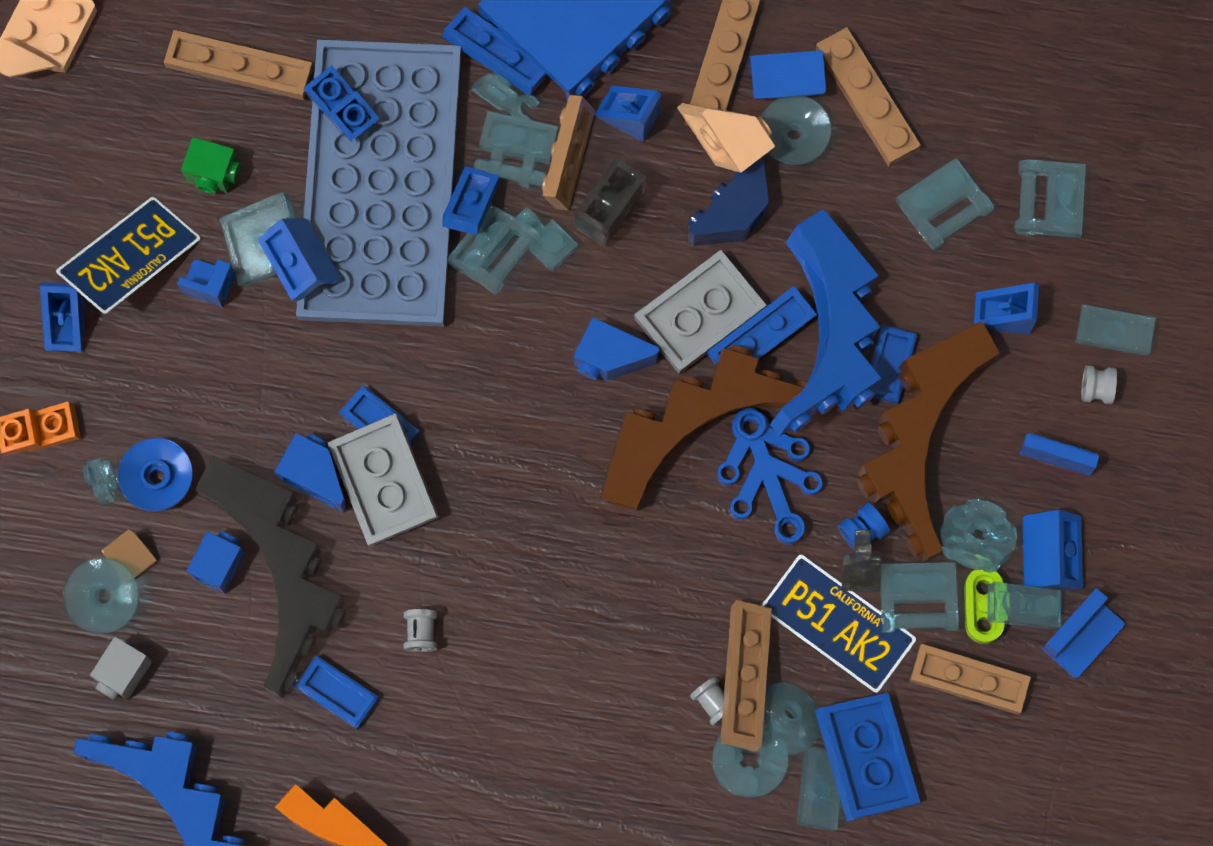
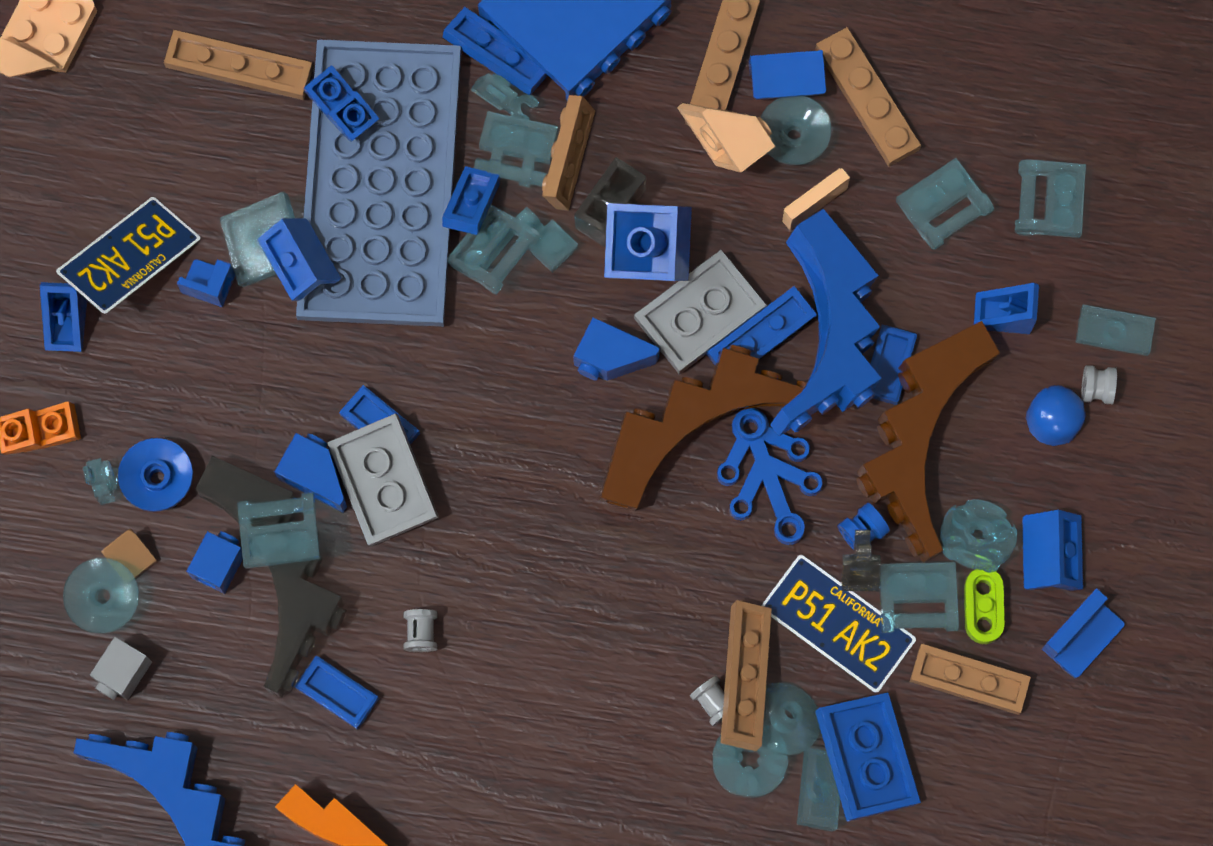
green brick [181,137,241,194] -> none
blue slope [595,85,661,142] -> none
dark blue slope [687,156,769,246] -> none
clear light blue plate [987,582,1061,630] -> none
blue tile [1019,433,1099,476] -> none
none -> clear light blue plate [238,492,321,569]
none -> blue slope [604,203,692,281]
none -> light nougat tile [782,168,850,231]
none -> blue hair [1026,385,1086,446]

